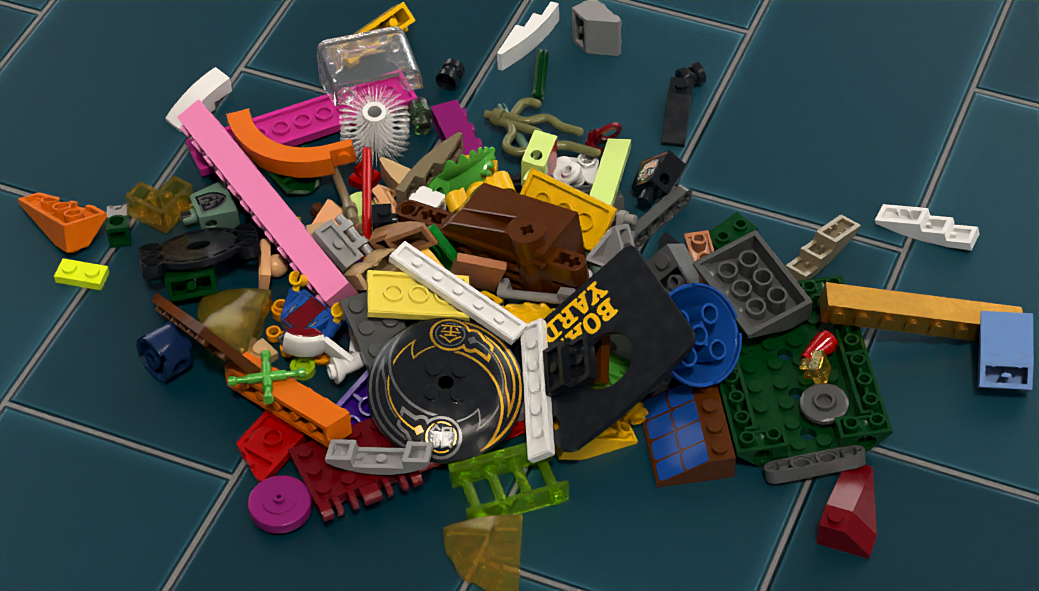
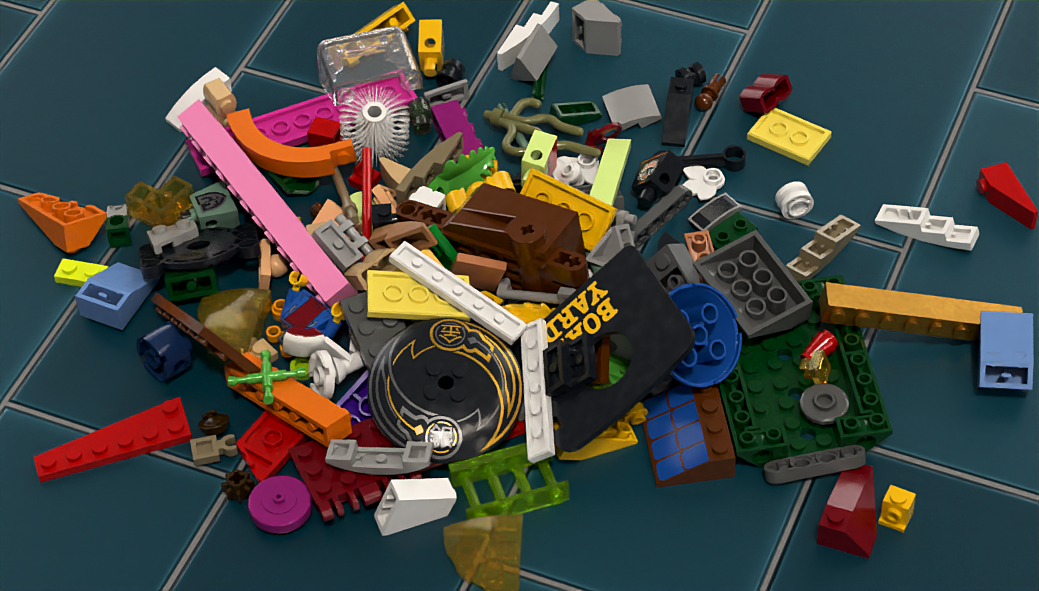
none -> red wing [33,397,192,483]
none -> medium blue slope [75,262,160,330]
none -> light grey wing [146,219,199,255]
none -> dark tan plate [190,434,238,466]
none -> dark brown hat [198,409,229,435]
none -> tan brick [203,78,237,127]
none -> dark brown gear [221,469,255,503]
none -> red panel [307,117,344,147]
none -> white tile [308,350,335,400]
none -> white slope [374,478,457,536]
none -> yellow torso [418,20,445,77]
none -> light grey slope [424,79,469,112]
none -> light grey slope [510,23,558,81]
none -> dark green slope [549,100,602,131]
none -> light grey slope [602,84,662,131]
none -> black piece [652,145,746,172]
none -> white plate [682,166,725,201]
none -> slope [688,193,743,231]
none -> reddish brown pin [695,73,726,111]
none -> dark red brick [739,73,793,113]
none -> light yellow tile [747,108,832,166]
none -> white wheel [775,182,814,219]
none -> yellow brick [878,485,916,533]
none -> red slope [976,162,1038,229]

